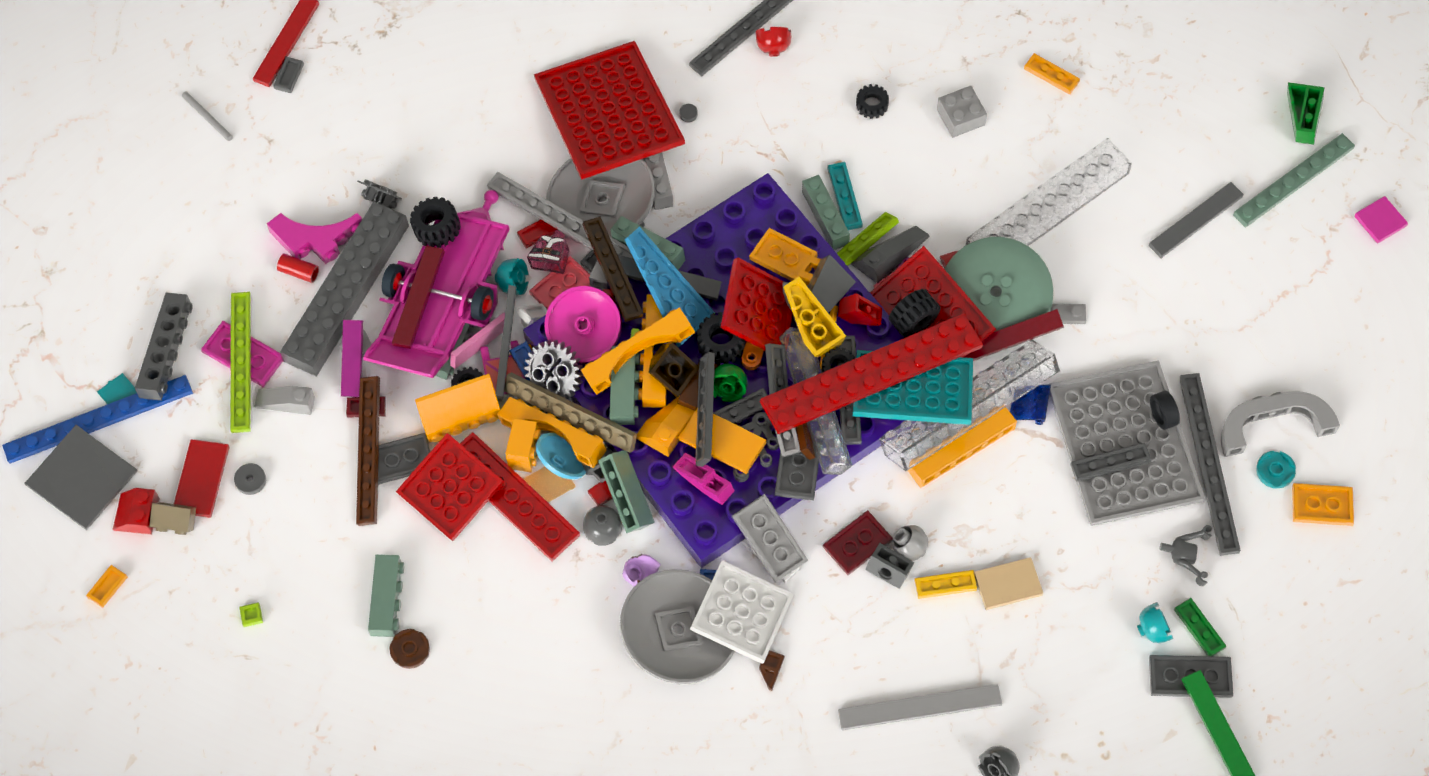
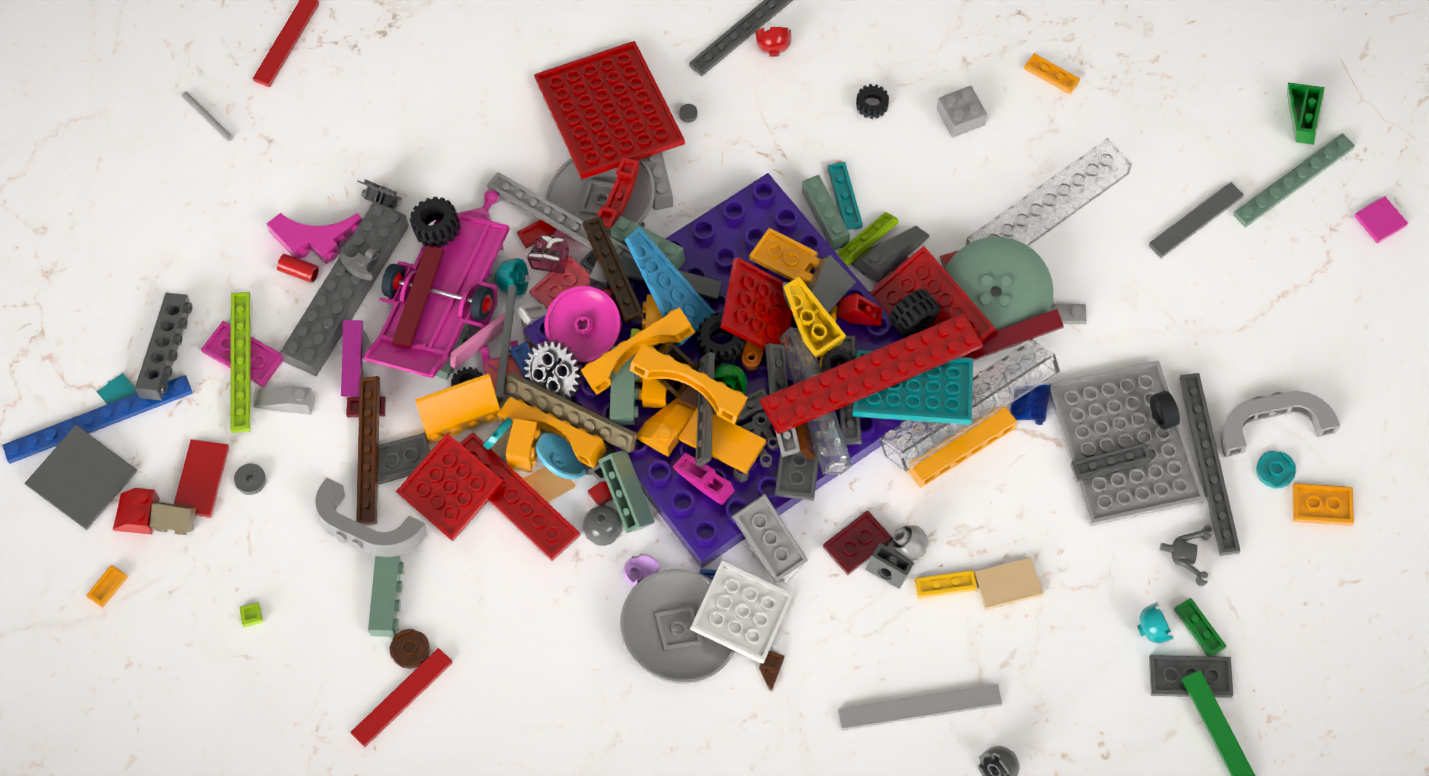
dark grey tile [273,57,304,93] -> none
none -> light grey arch [315,478,427,557]
none -> flat silver piece [340,247,379,280]
none -> red tile [350,648,453,748]
none -> teal tile [483,417,513,450]
none -> red slope [597,157,640,228]
none -> light orange arch [630,344,748,424]

